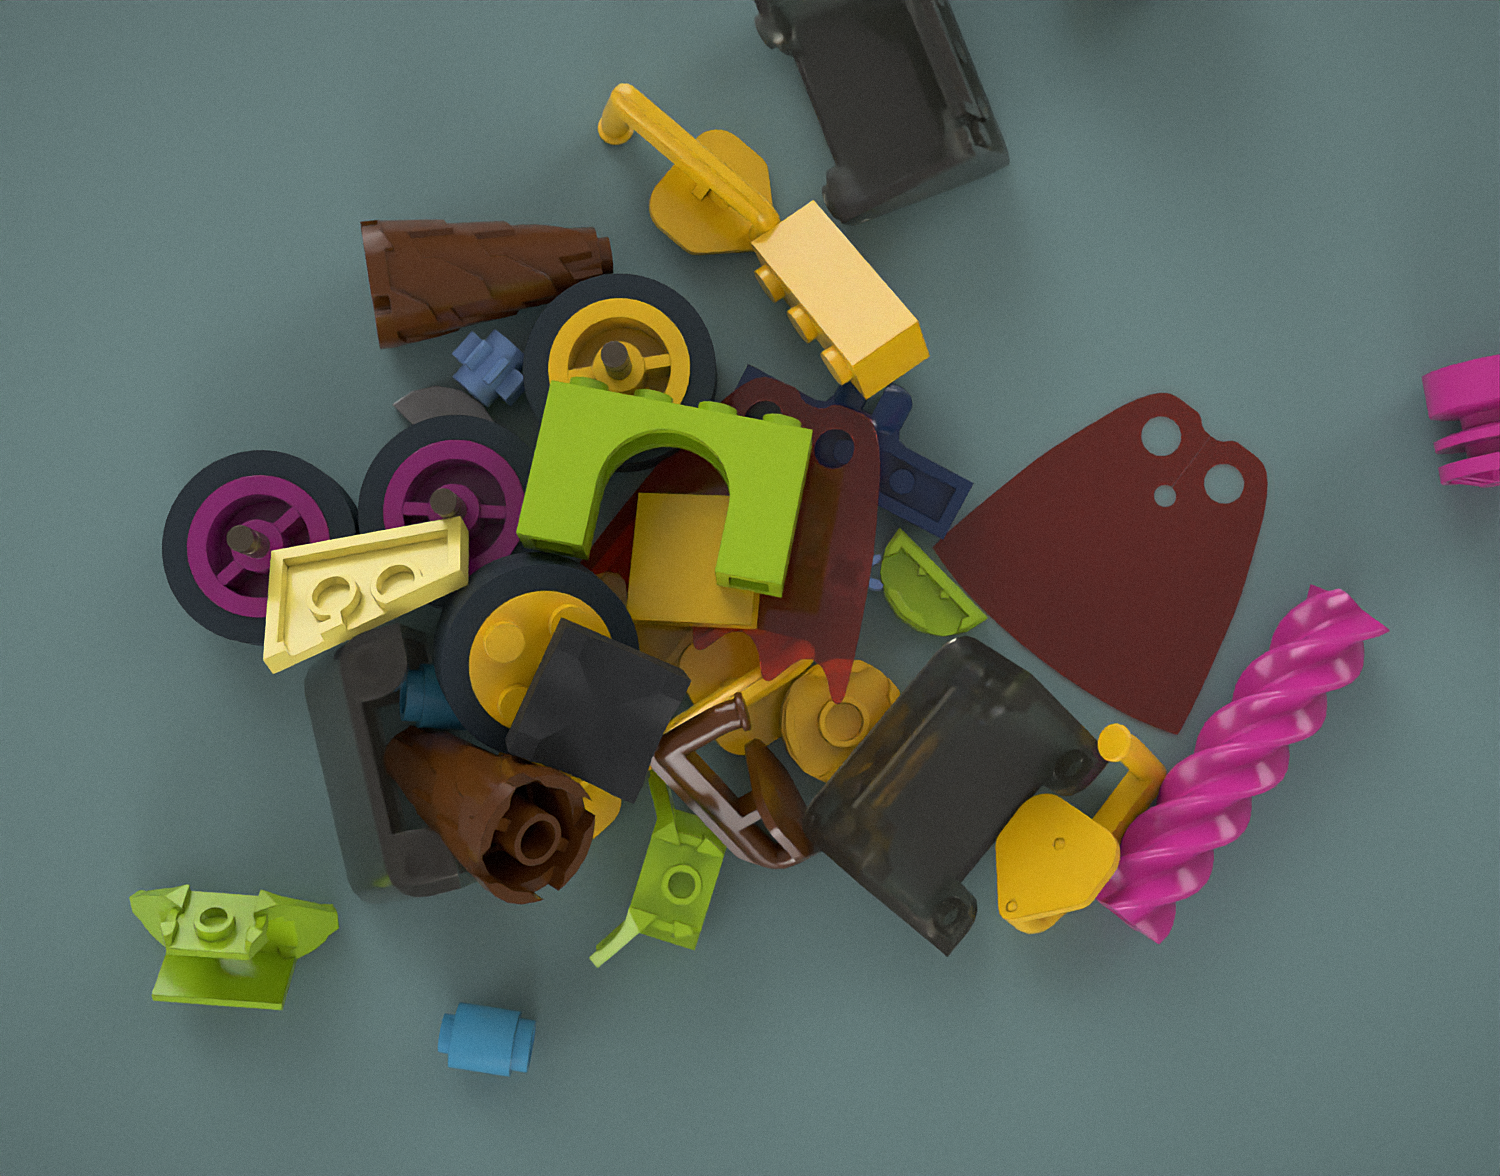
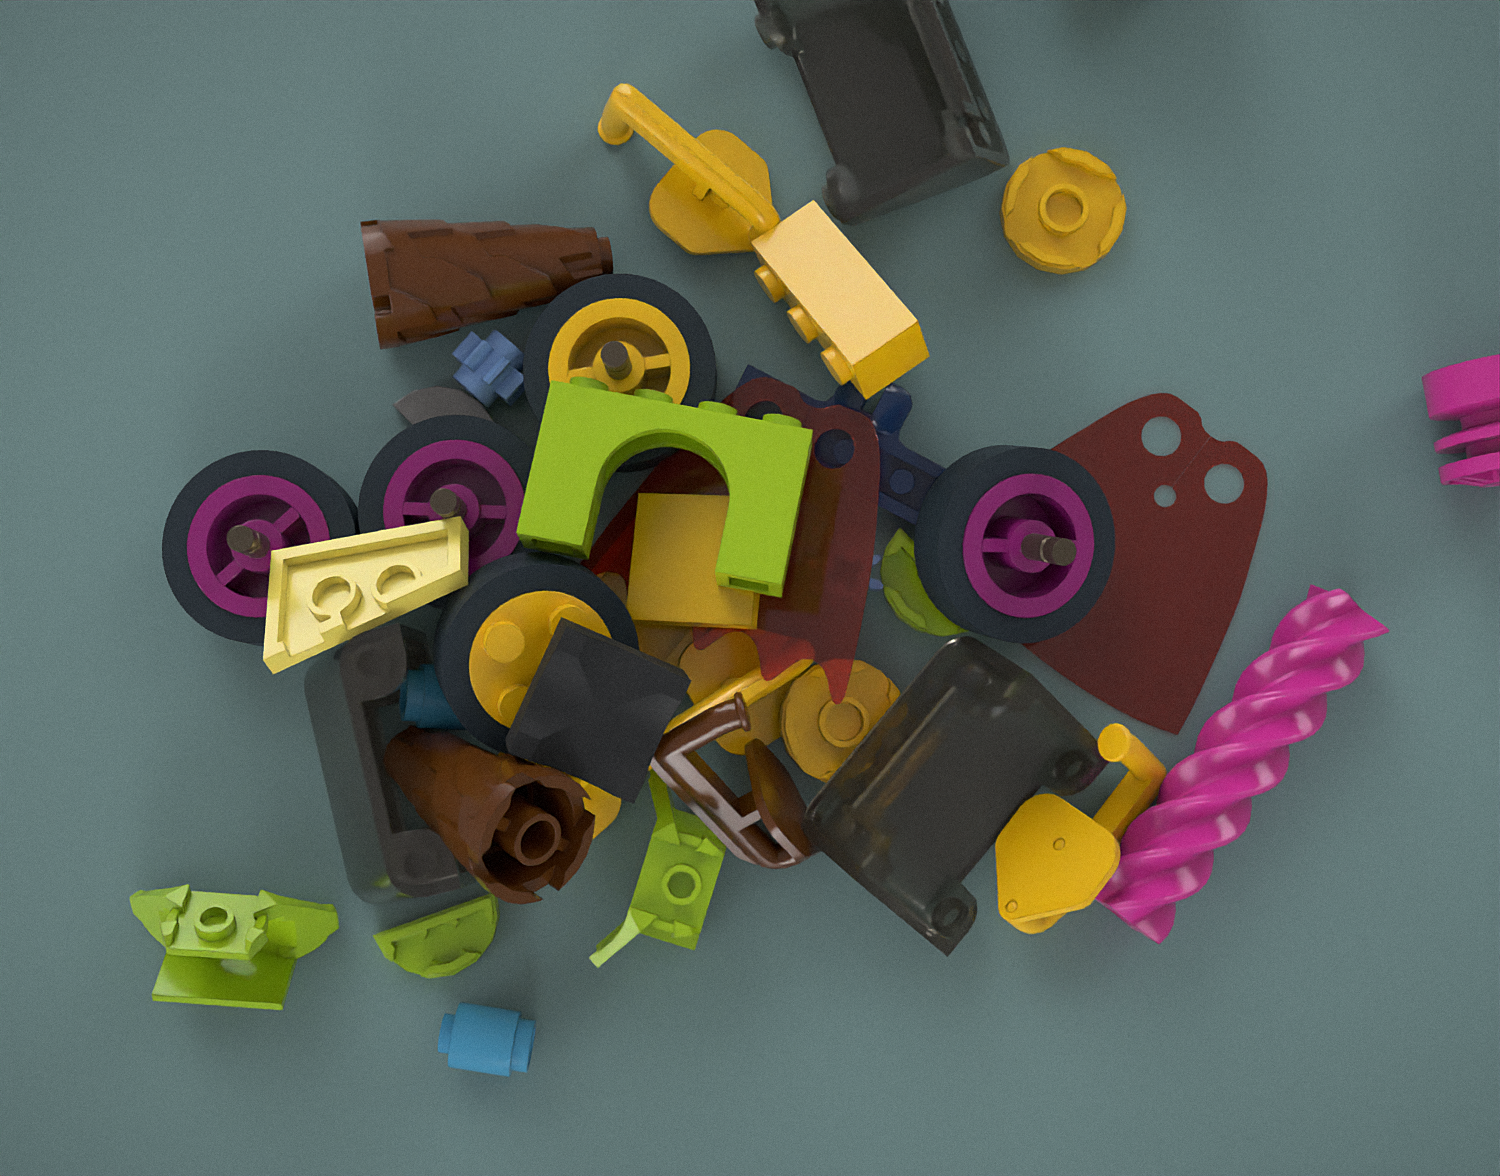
none -> lime tile [372,893,500,979]
none -> wheel [914,445,1115,644]
none -> yellow tile [999,147,1127,275]

